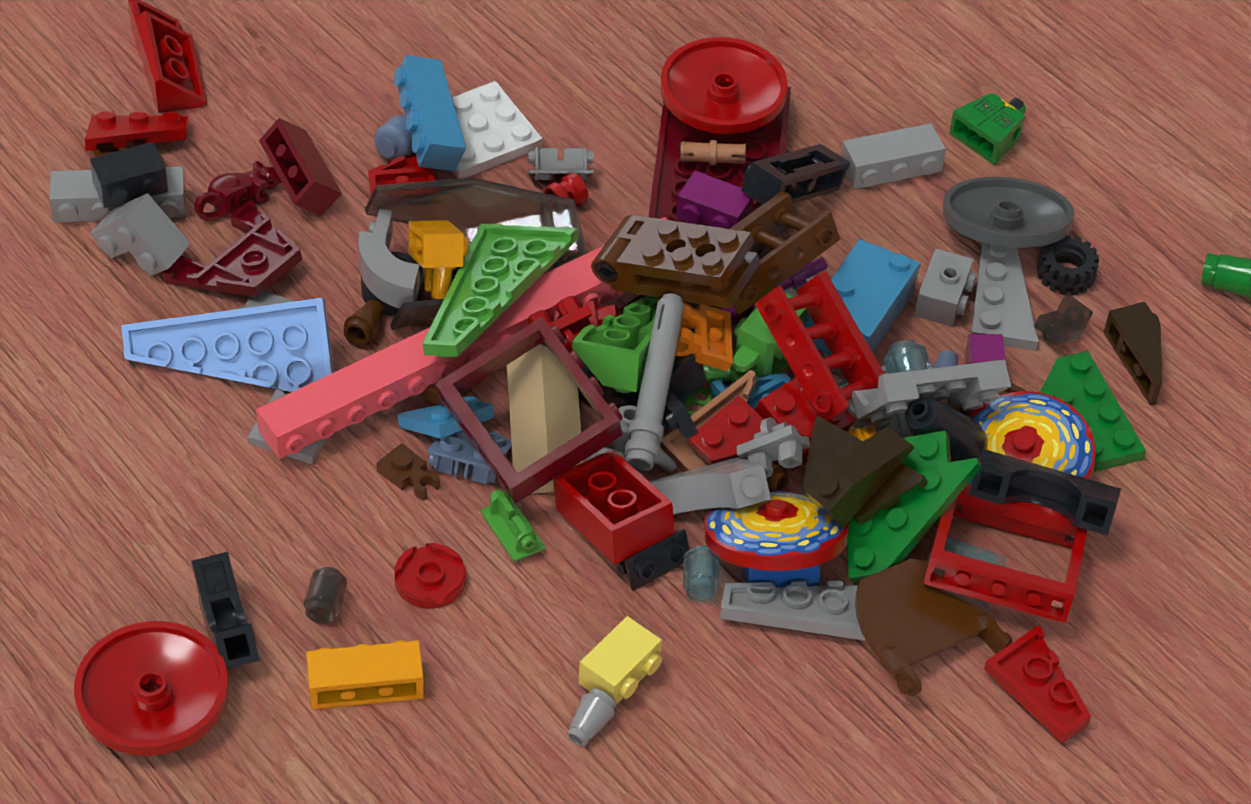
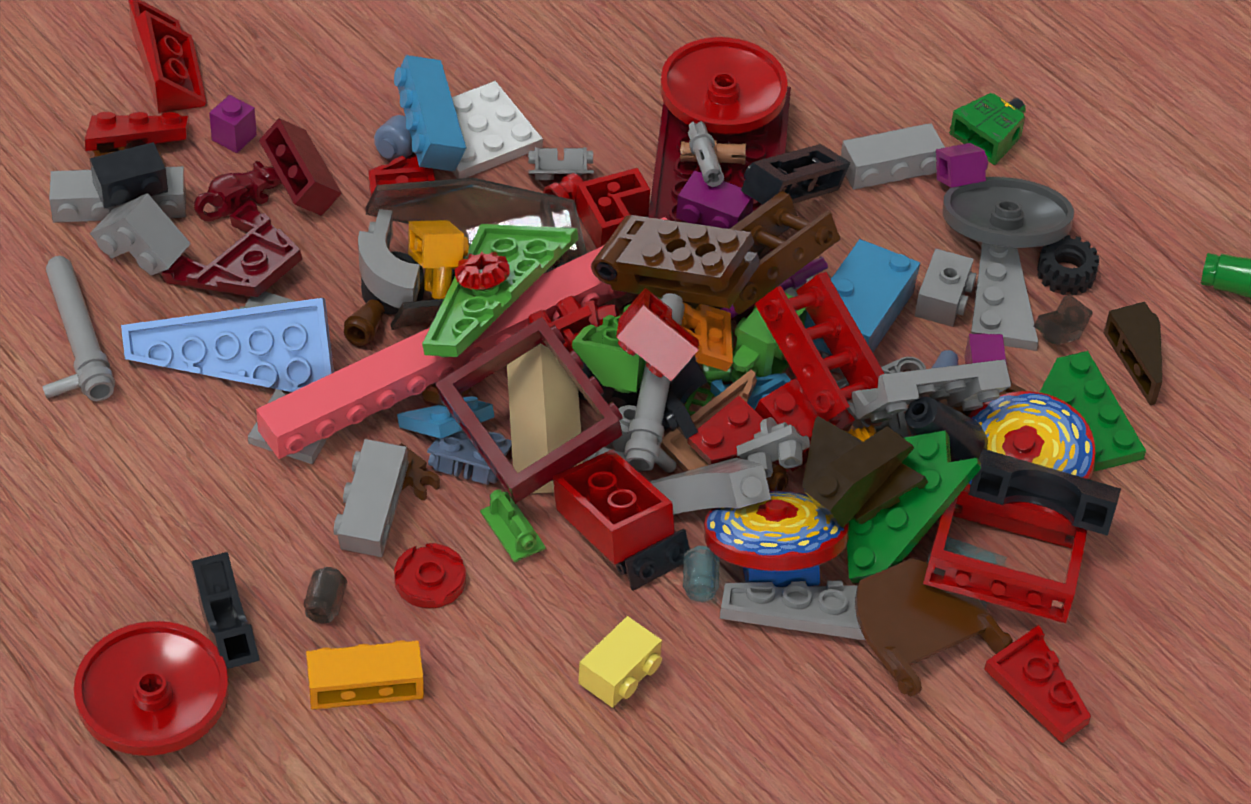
light grey cone [566,688,616,747] -> none
clear light blue head [884,339,932,374] -> none
none -> light grey cylinder [42,256,115,401]
none -> magenta brick [209,95,257,153]
none -> light grey brick [333,439,409,557]
none -> red gear [454,251,510,290]
none -> red brick [576,168,650,248]
none -> brick [616,288,699,381]
none -> light grey axle [688,121,724,187]
none -> magenta brick [936,143,988,188]

